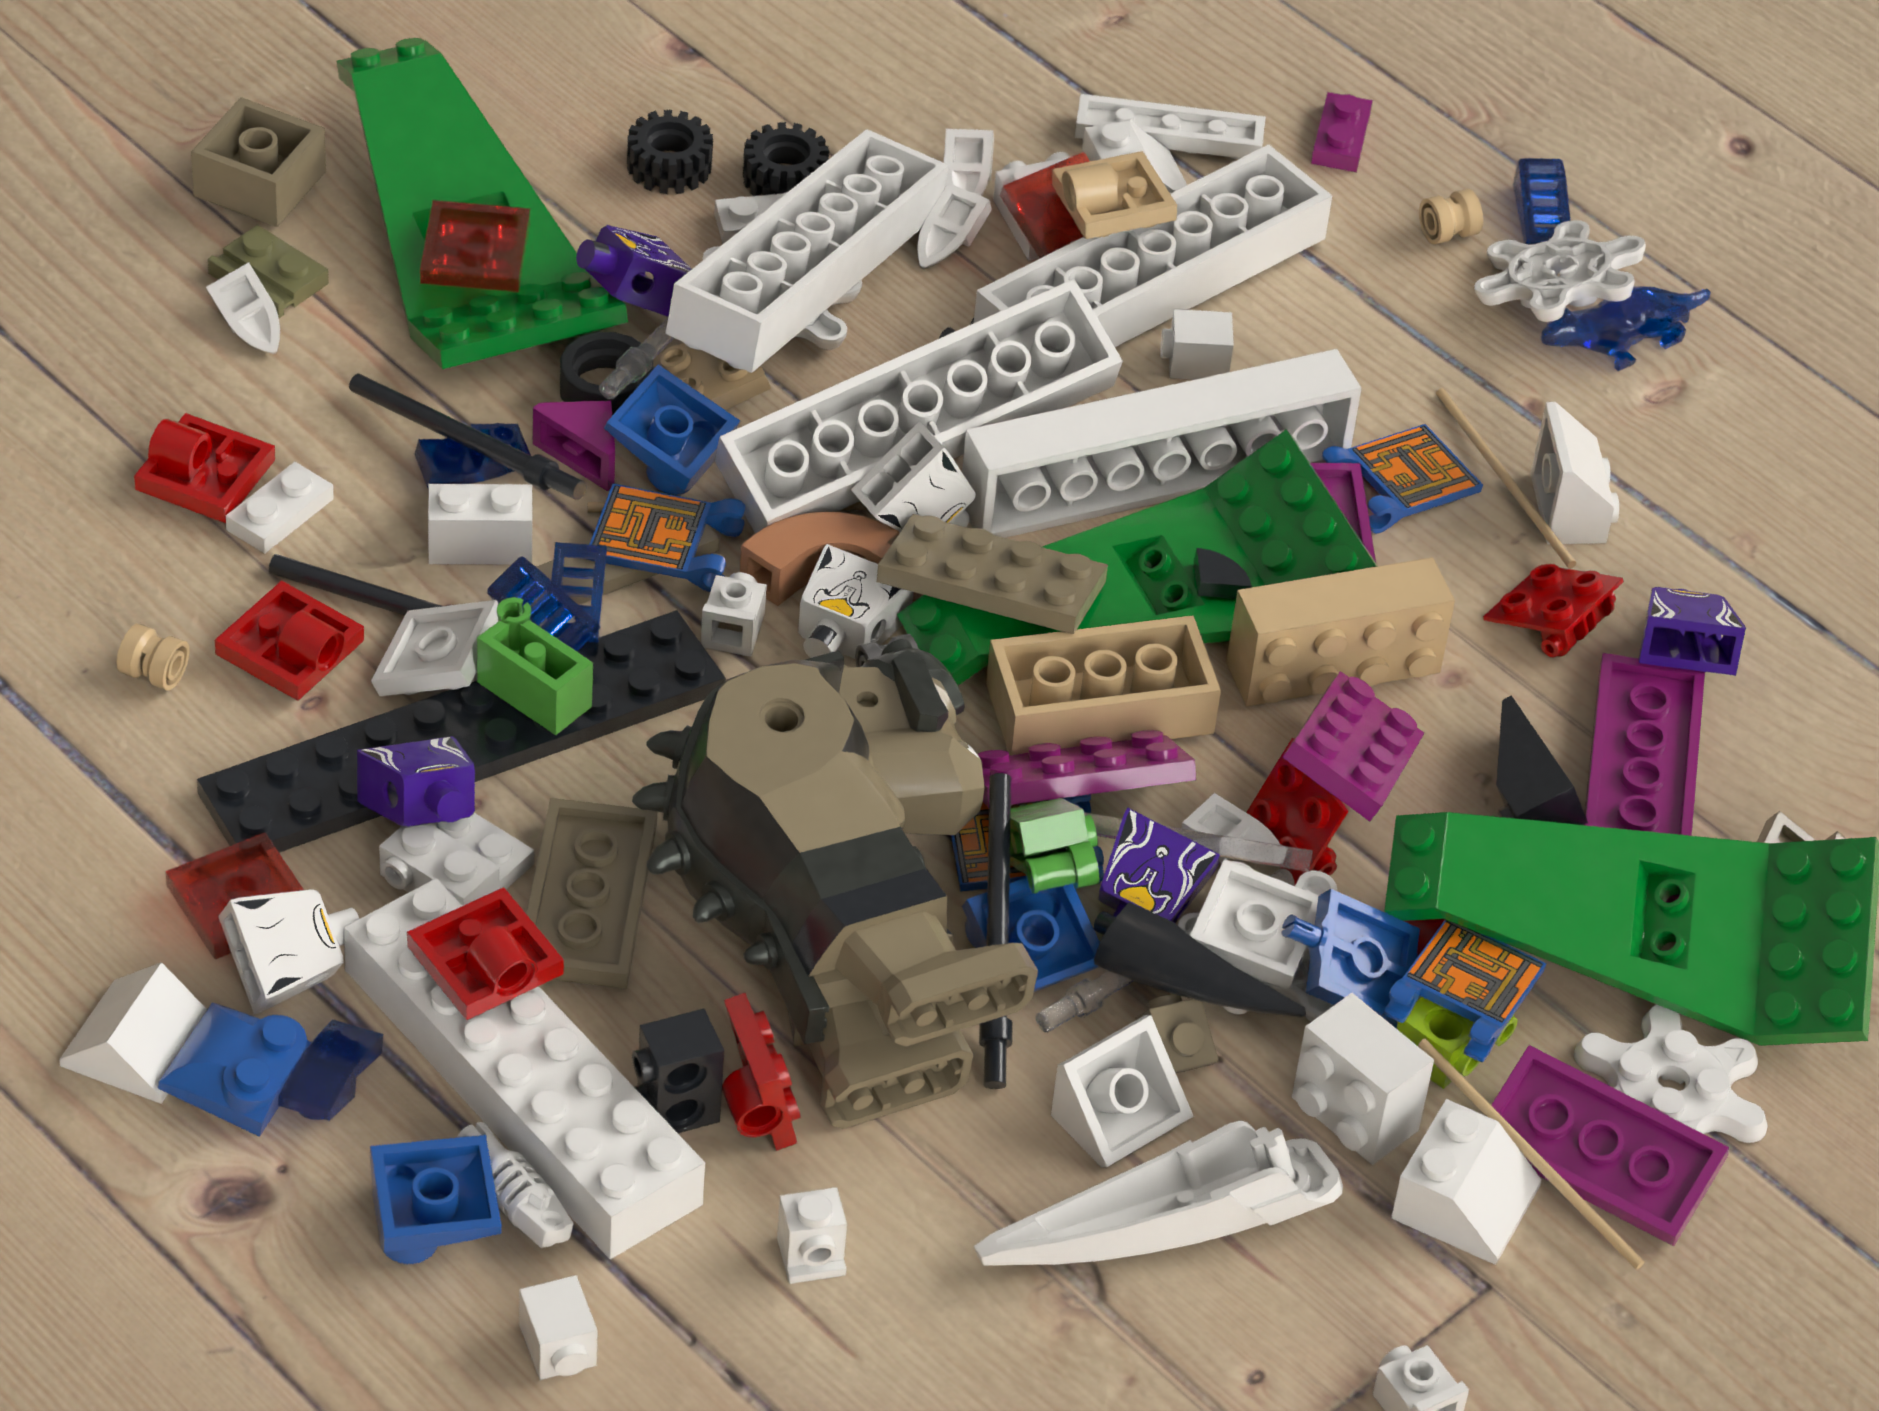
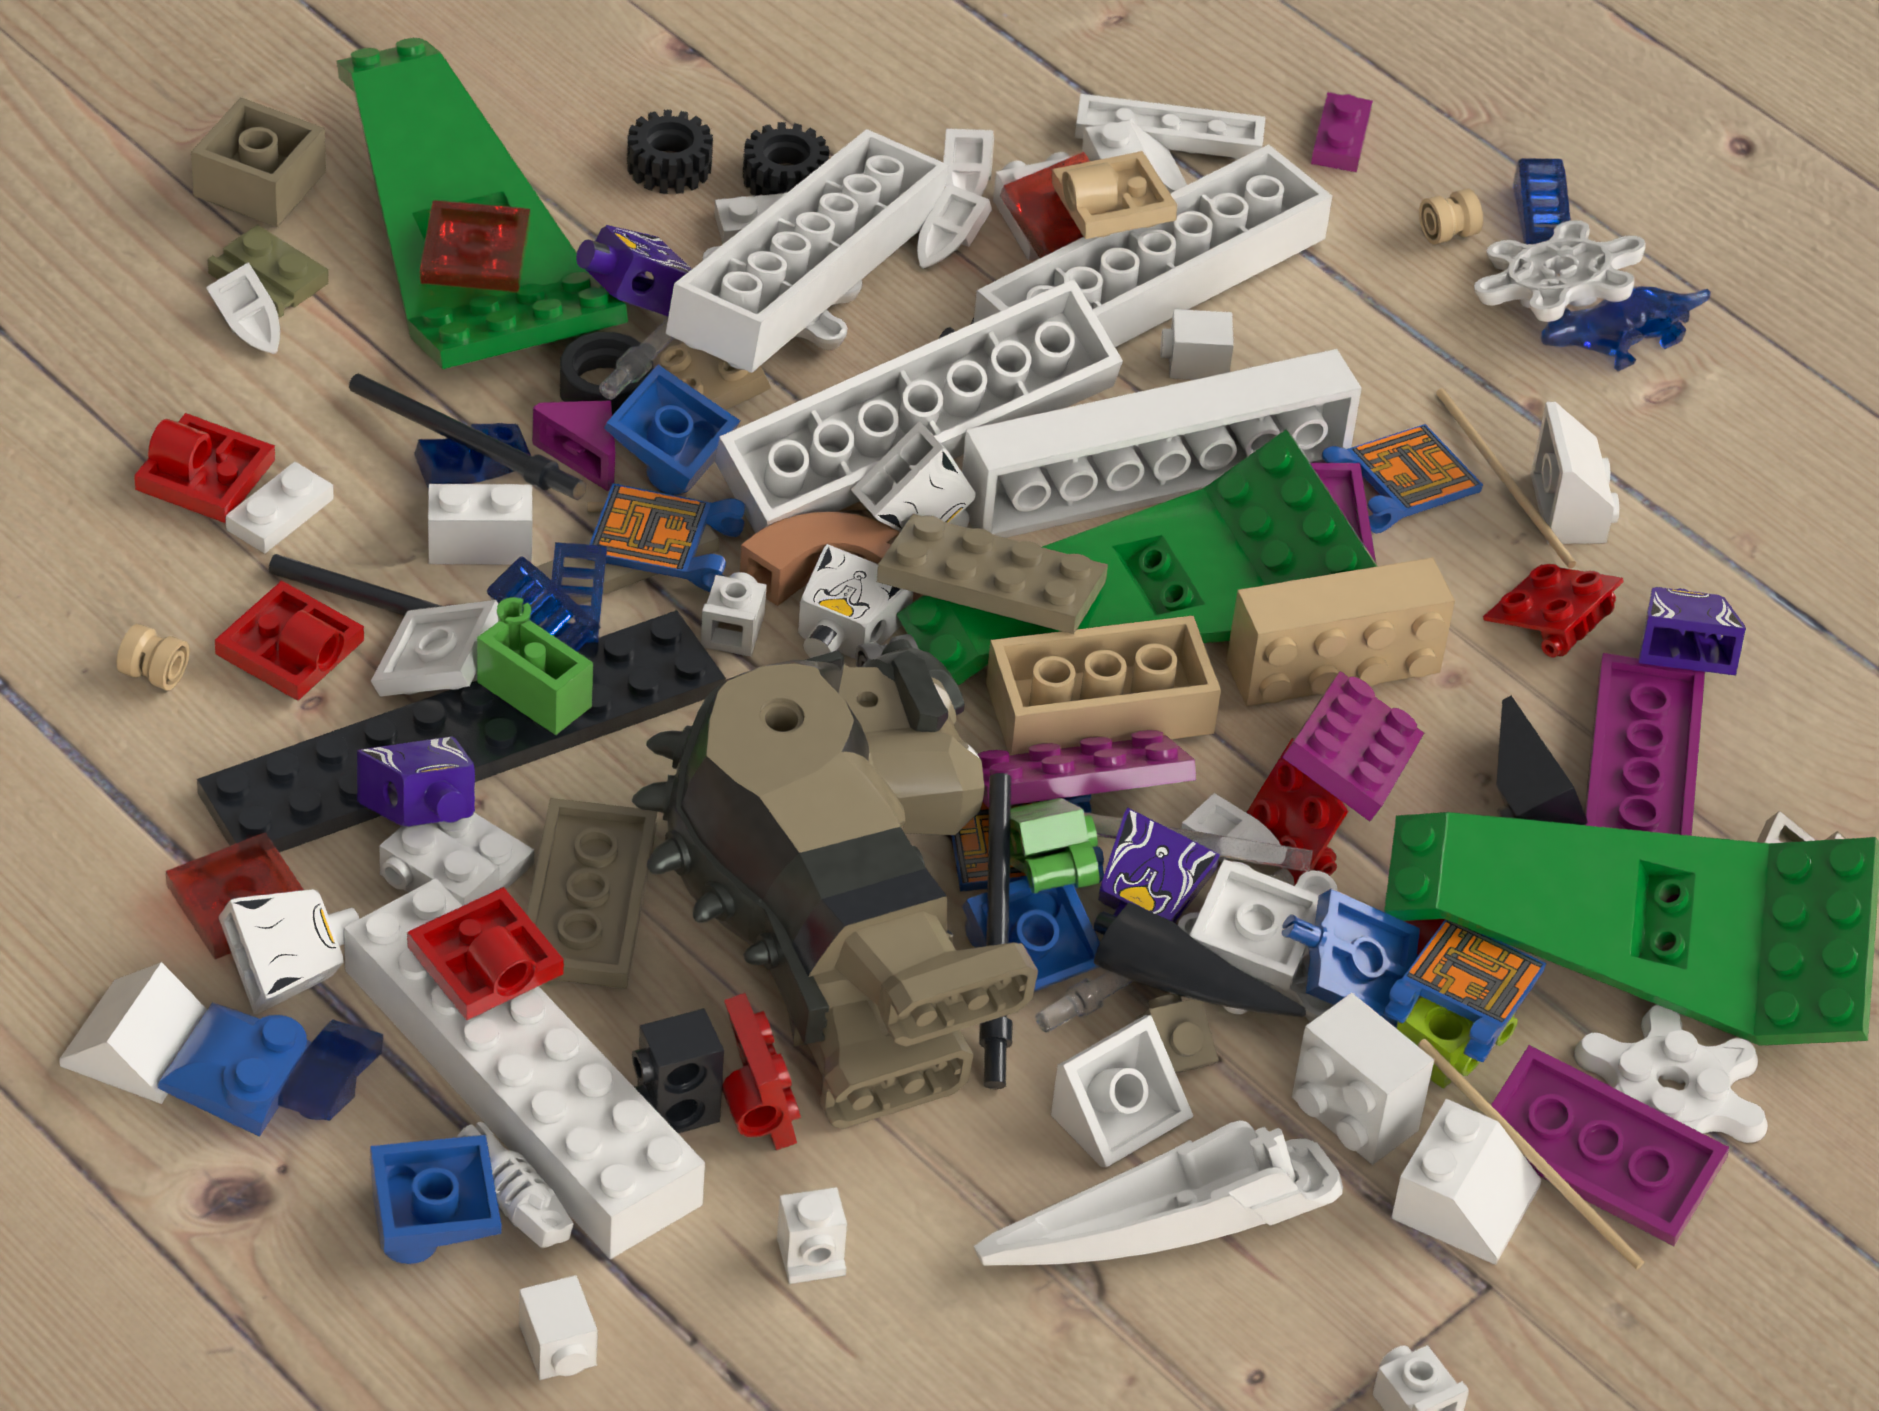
black tile [1193,548,1252,599] -> none

